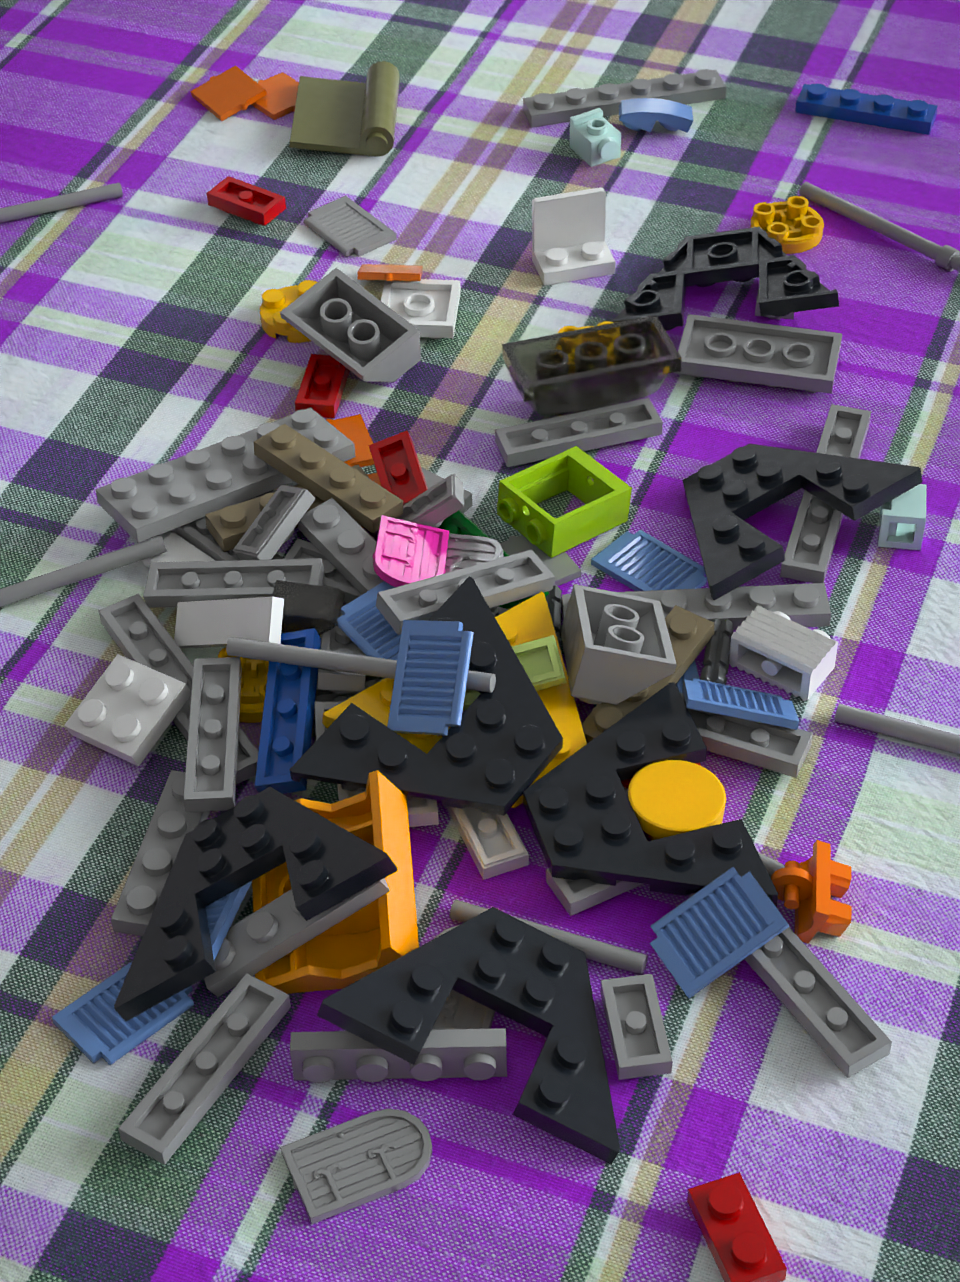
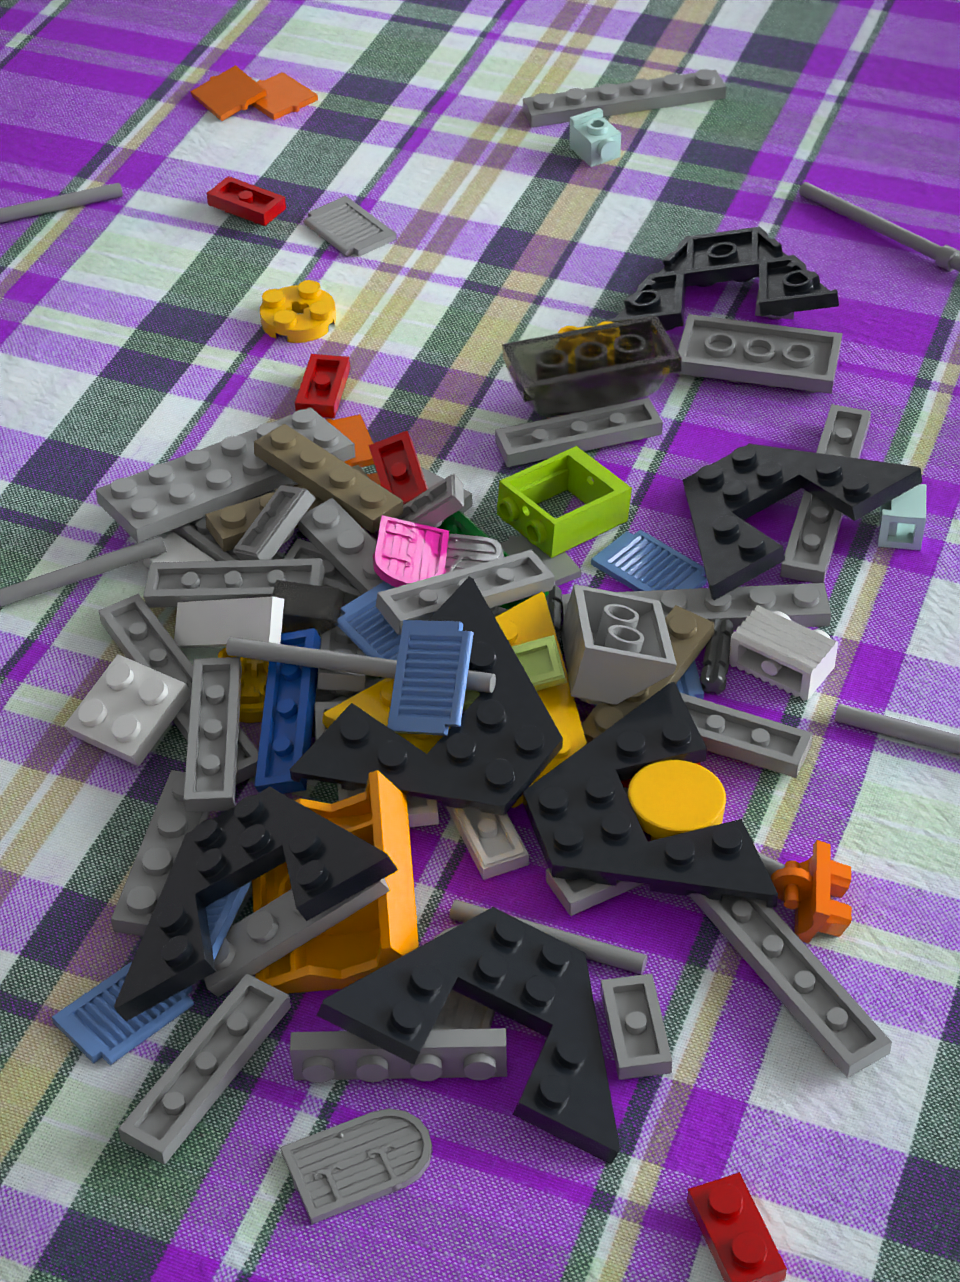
light grey slope [280,268,421,382] -> none
olive door [290,61,400,156] -> none
orange piece [358,264,423,281] -> none
white plate [381,279,461,339] -> none
white bracket [532,187,616,286] -> none
medium blue slope [619,98,693,133] -> none
medium blue window [650,867,790,998] -> none
medium blue window [682,678,799,730] -> none
yellow tile [750,196,824,254] -> none
blue plate [795,83,938,135] -> none

